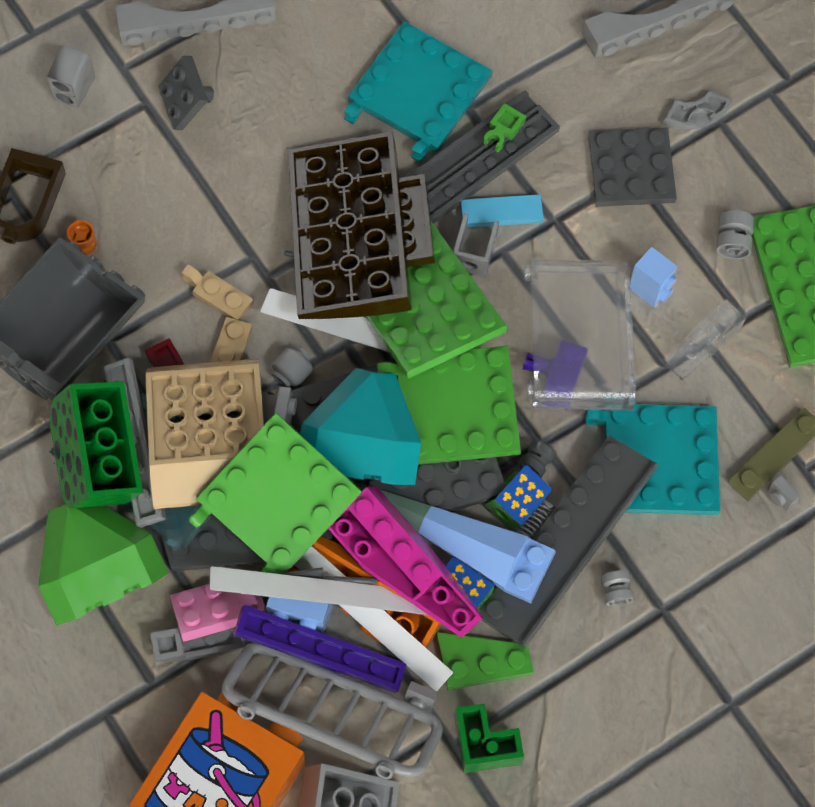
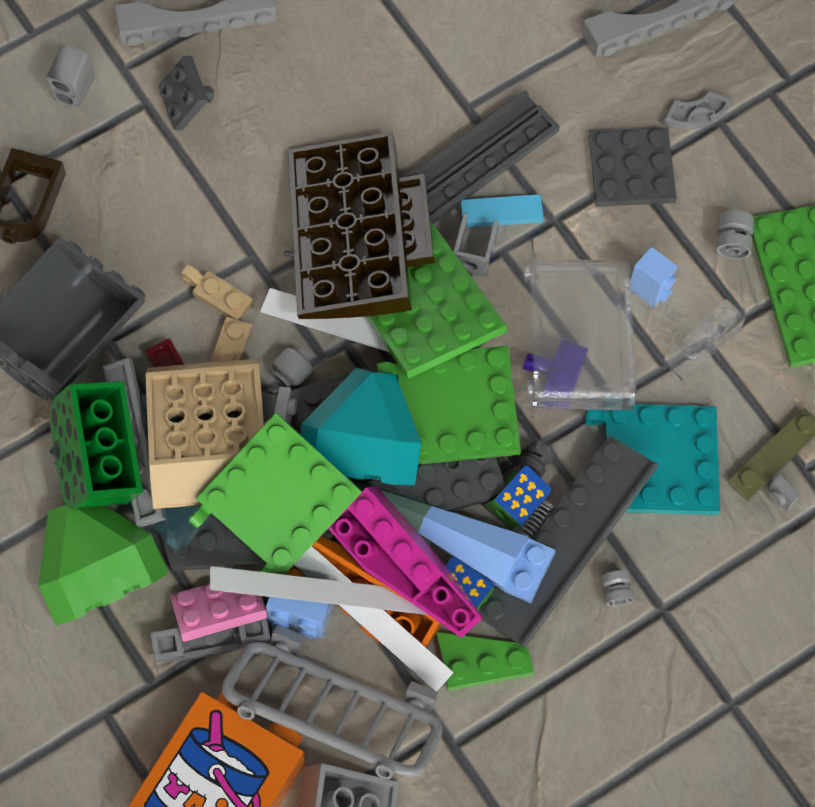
orange wheel [67,220,97,256] -> none
dark purple plate [233,605,406,693] -> none
dark grey piece [280,567,378,584] -> none
teal plate [344,21,493,162] -> none
green brick [454,703,524,773] -> none
bright green plate [483,103,527,152] -> none

